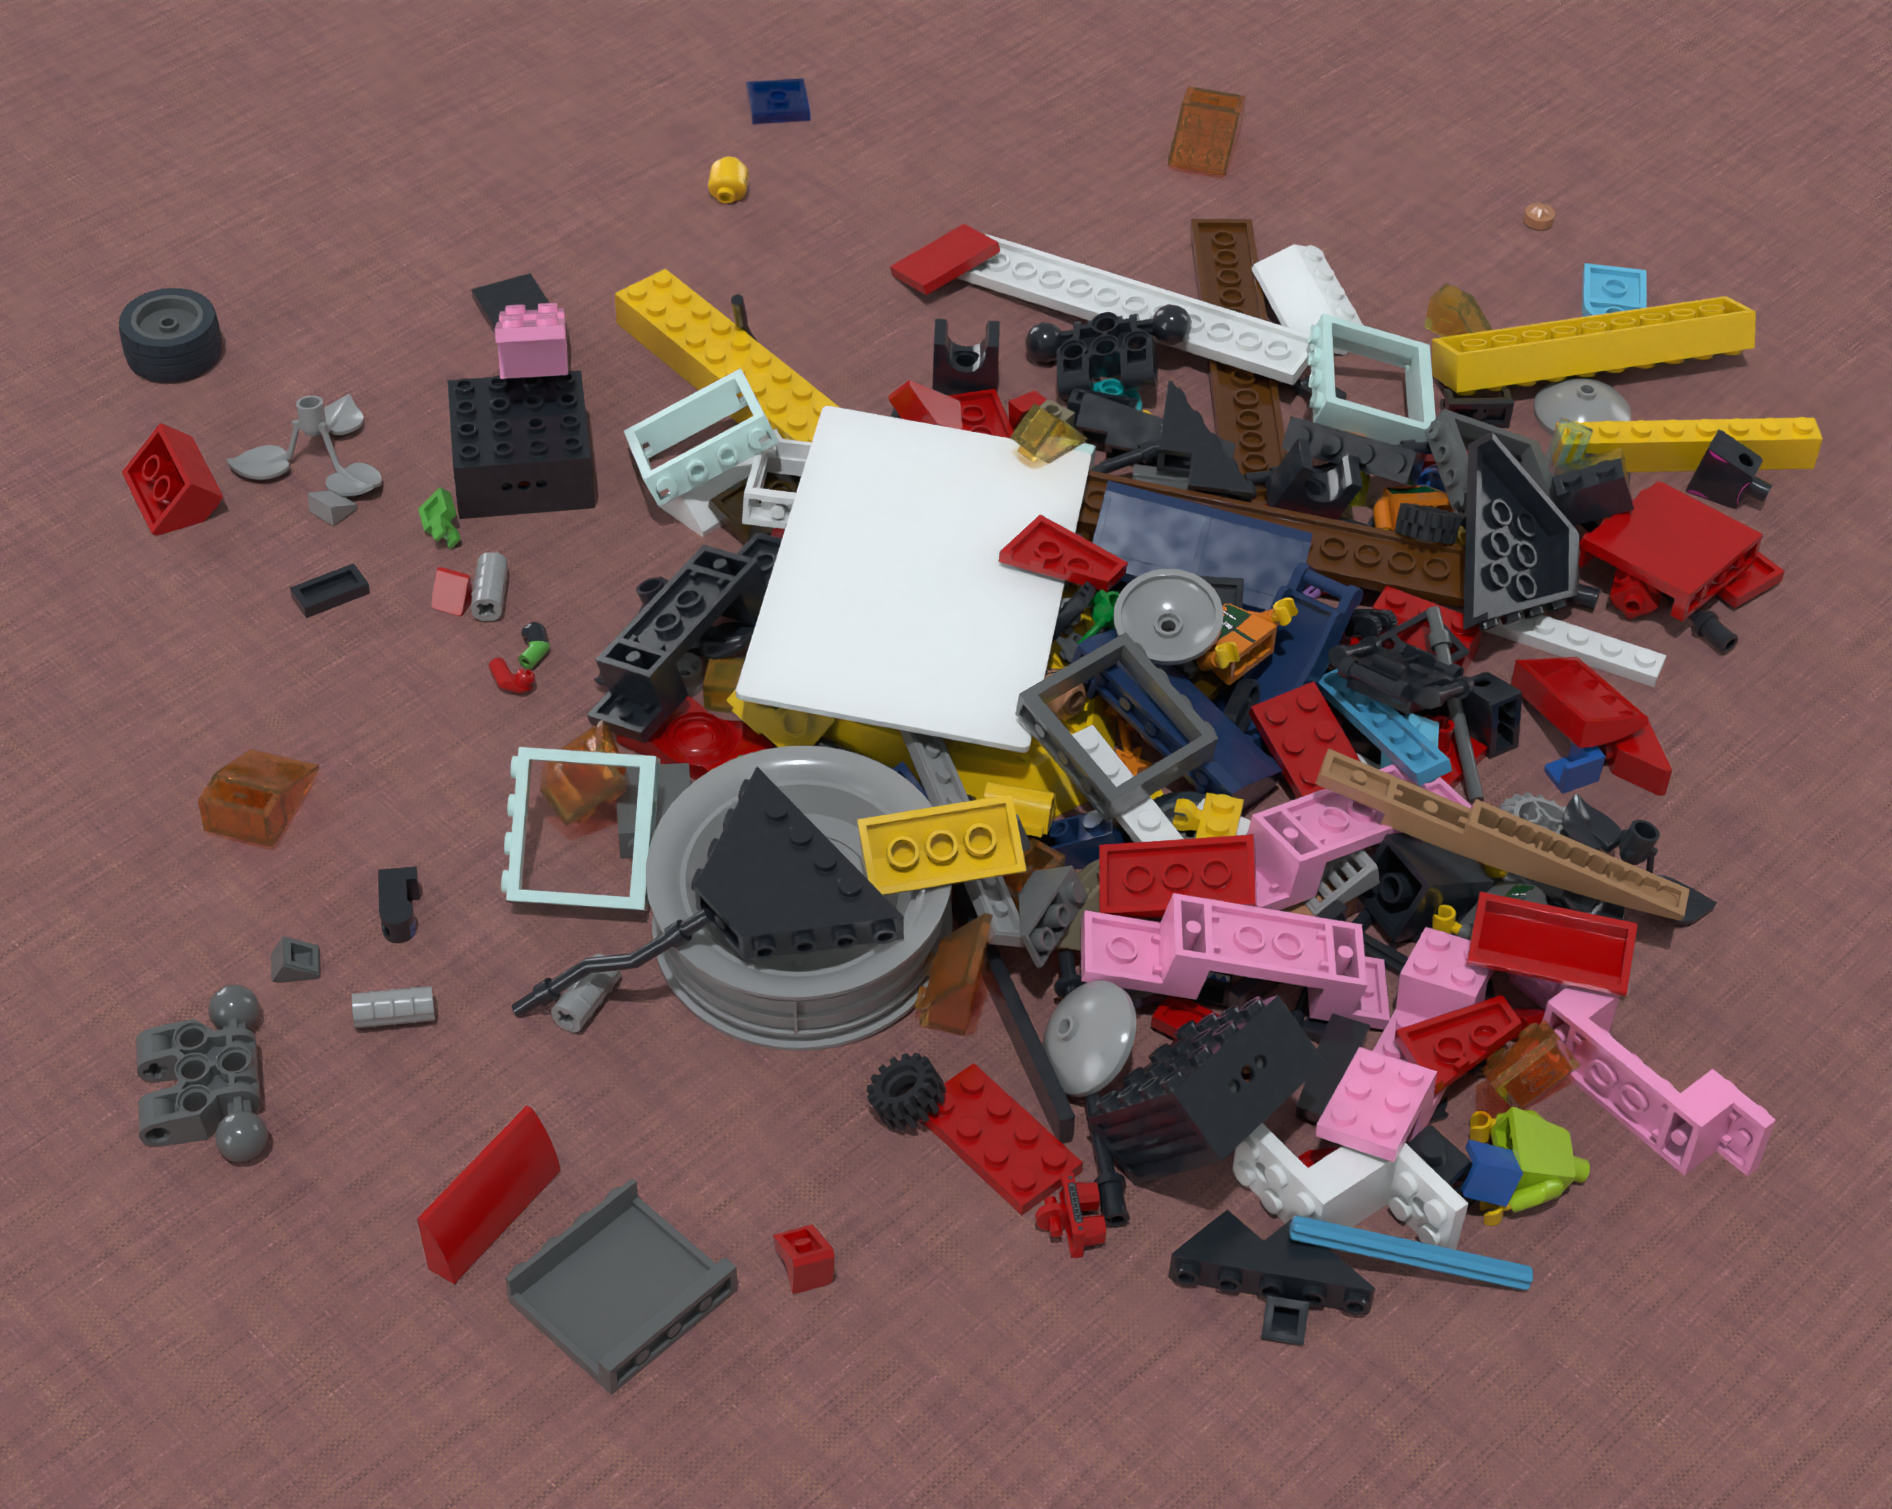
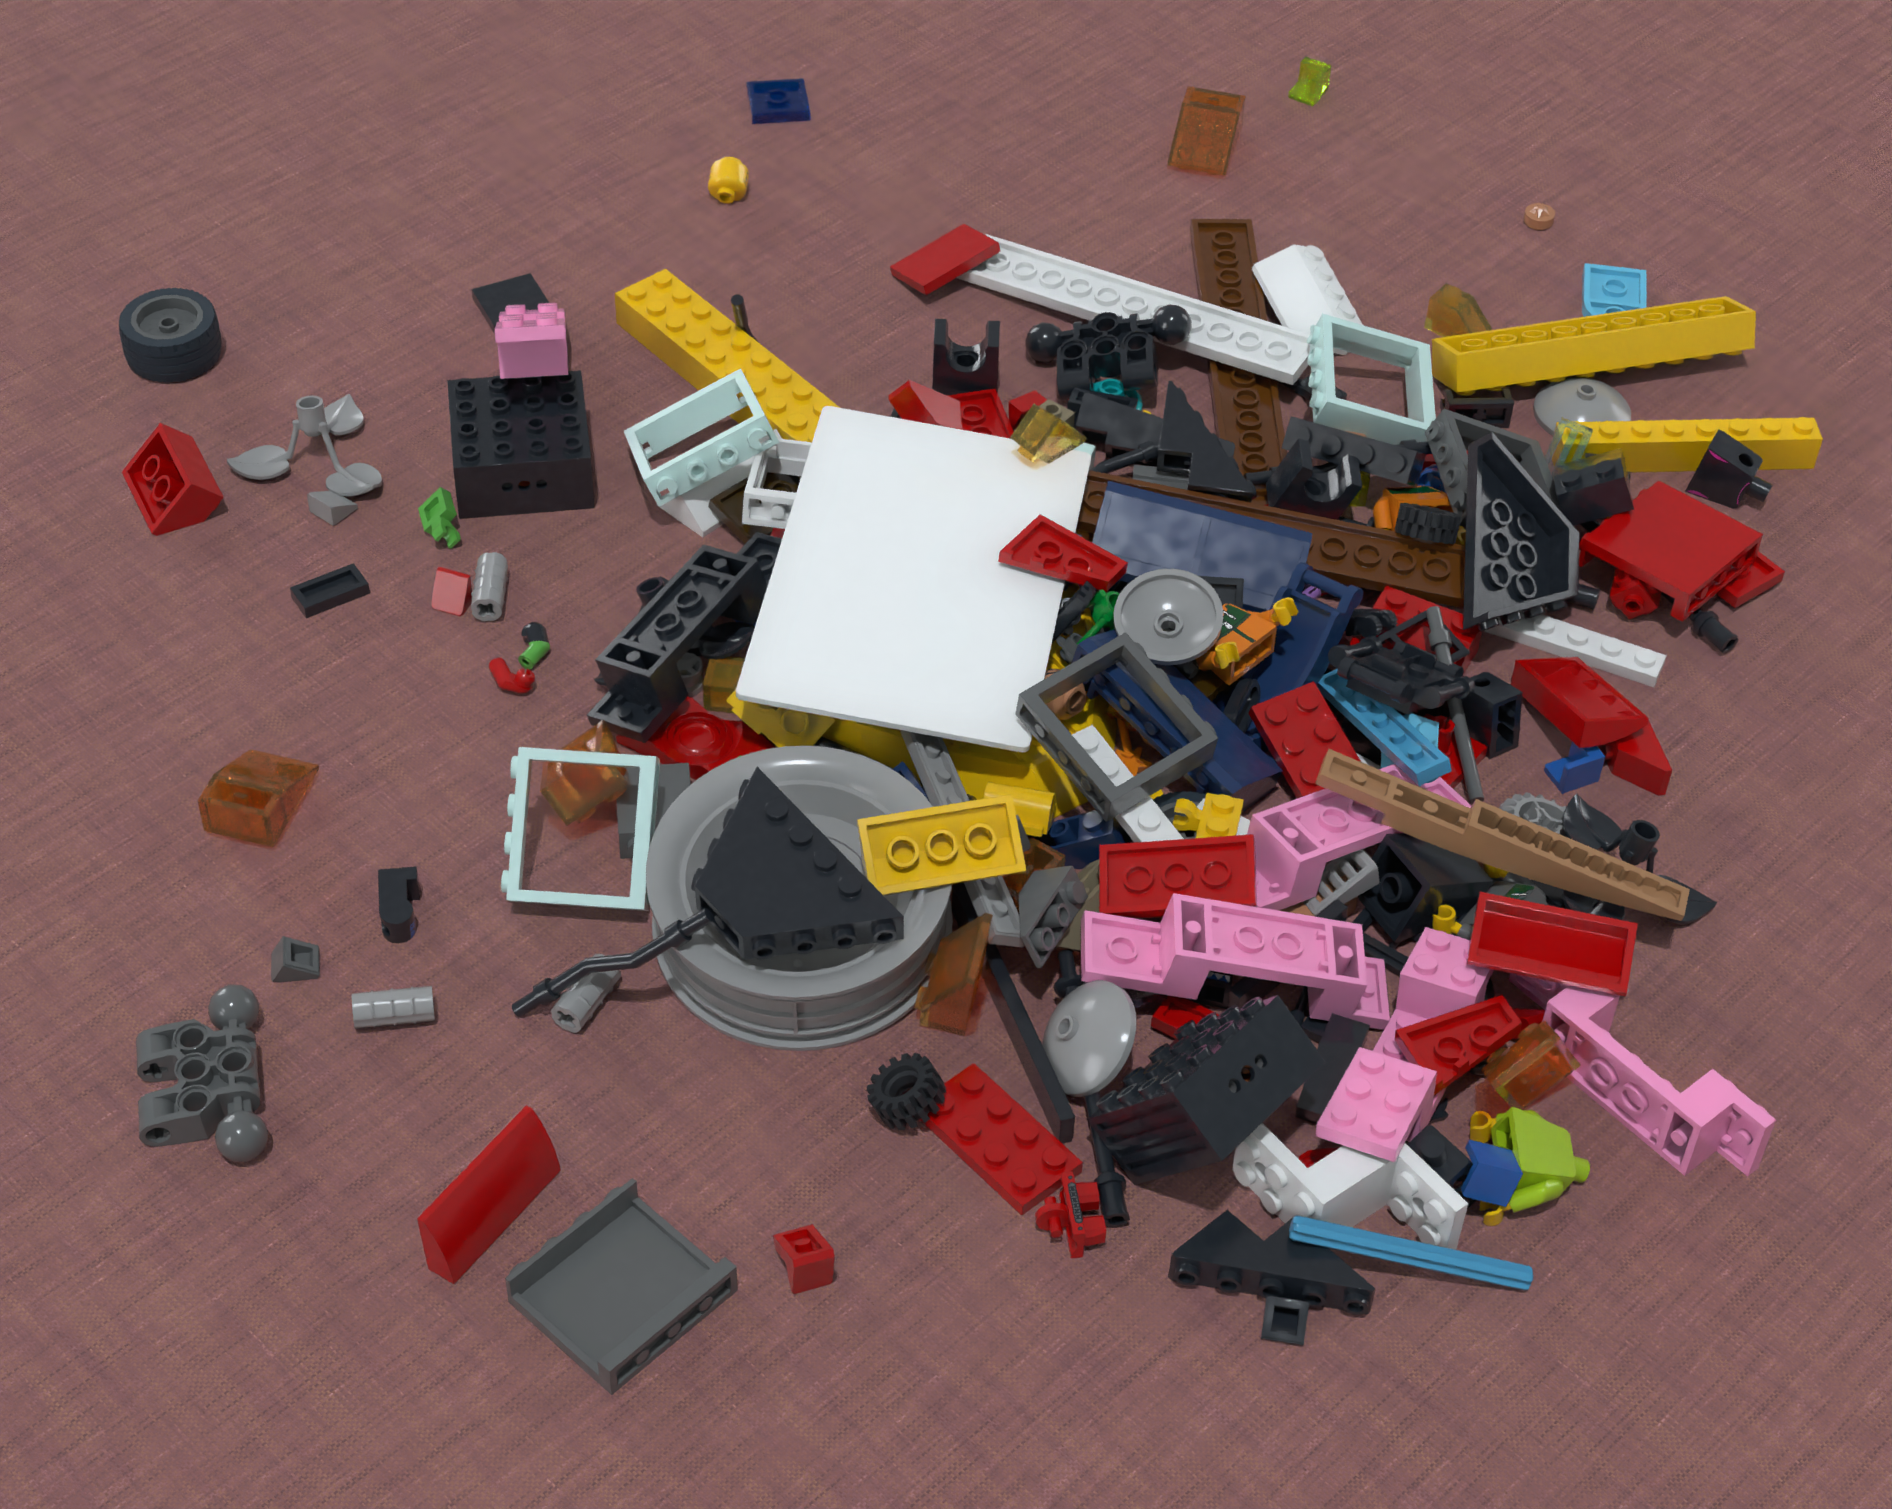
none -> clear neon green panel [1288,57,1332,106]

